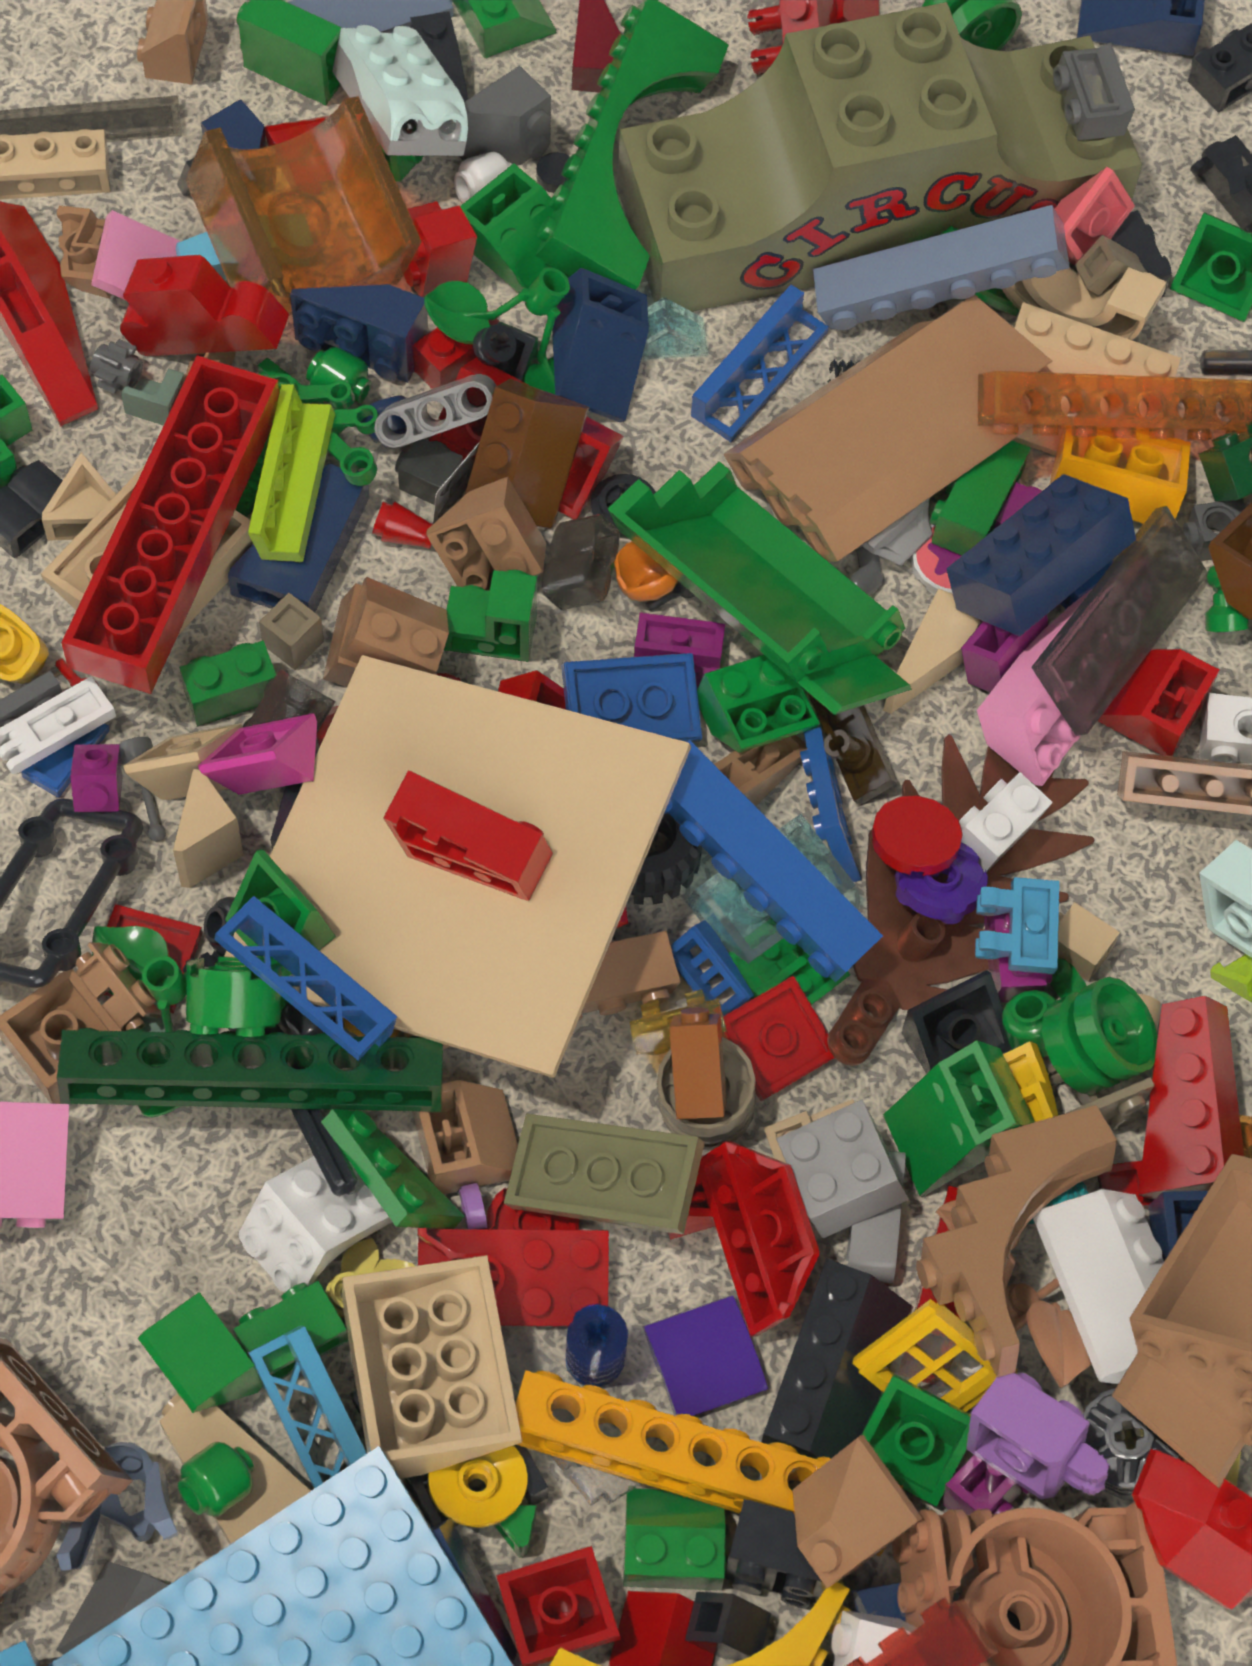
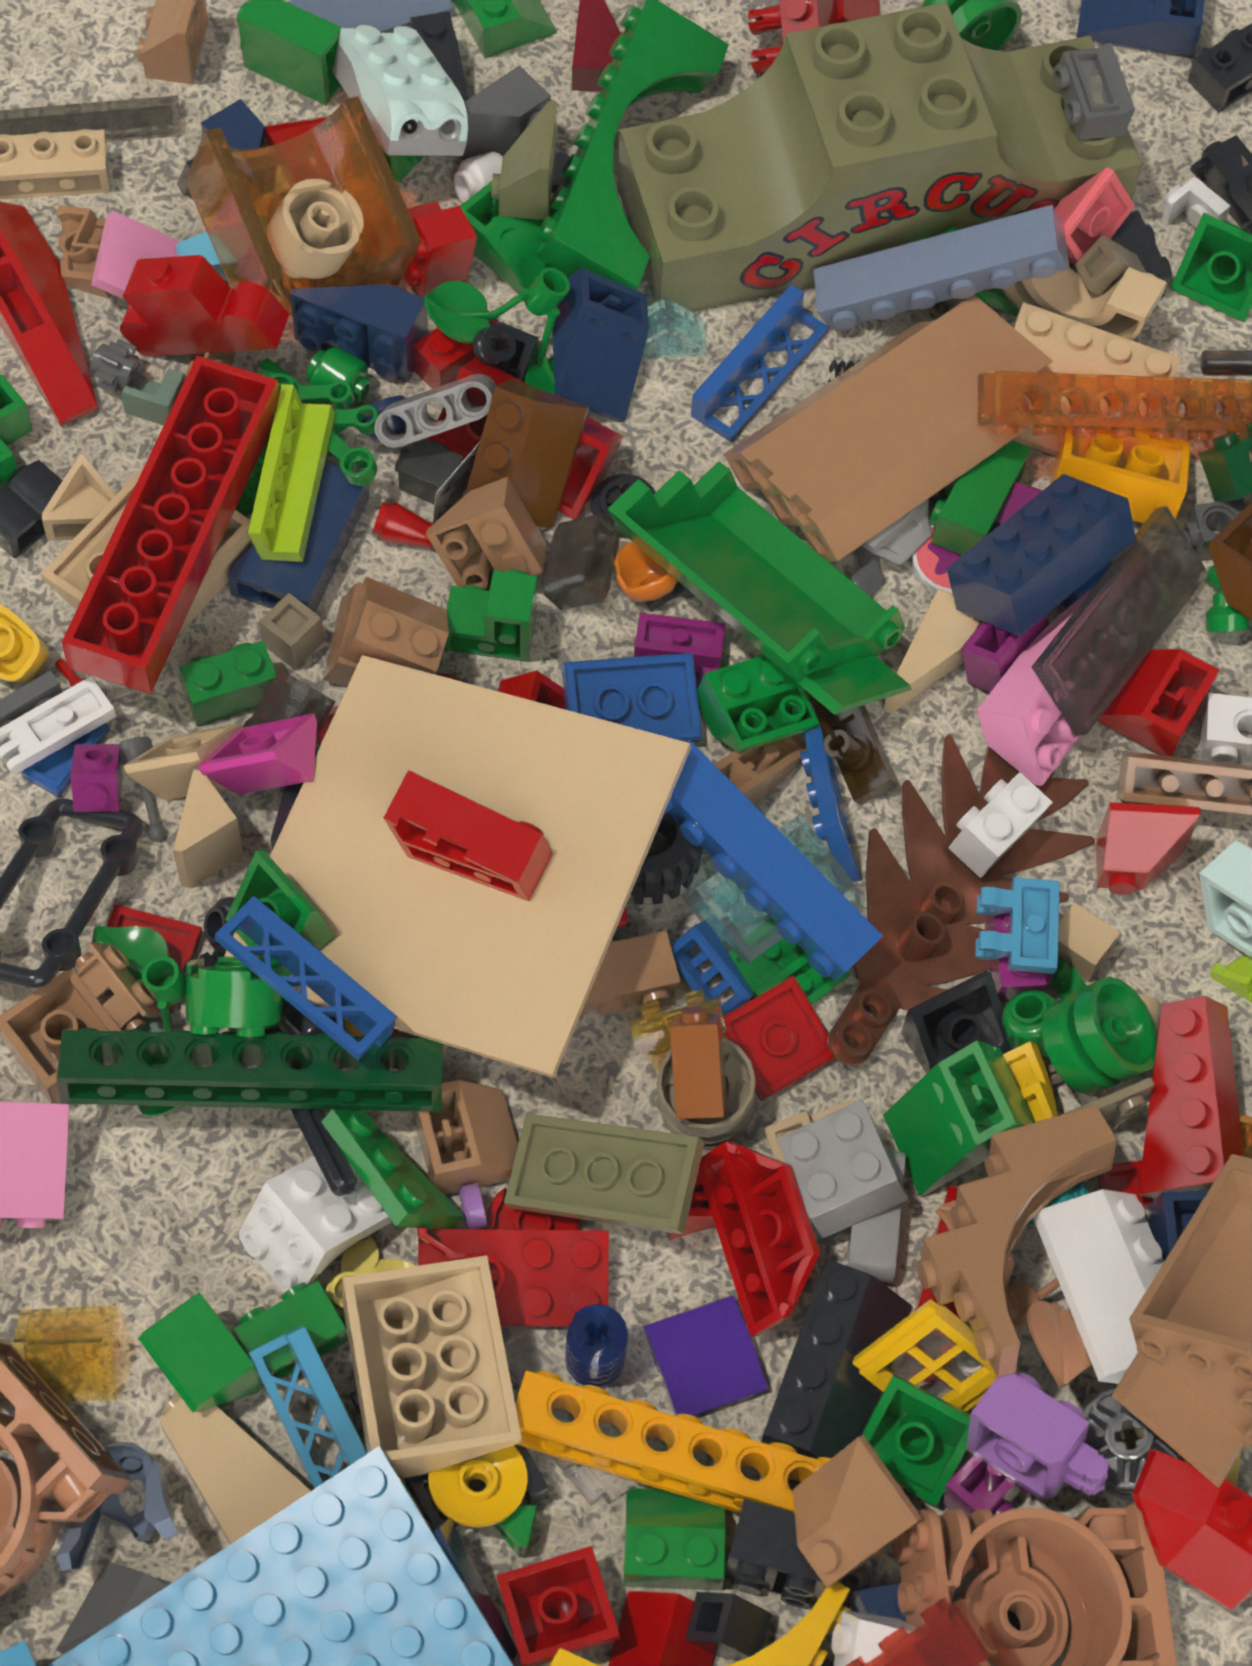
green head [178,1442,254,1517] -> none
red tile [872,795,963,876] -> none
dark purple plate [895,842,988,924] -> none
none -> clear yellow slope [13,1305,117,1403]
none -> tan brick [267,179,364,279]
none -> olive slope [491,101,557,220]
none -> slope [1096,802,1200,895]
none -> white bracket [1161,176,1230,228]

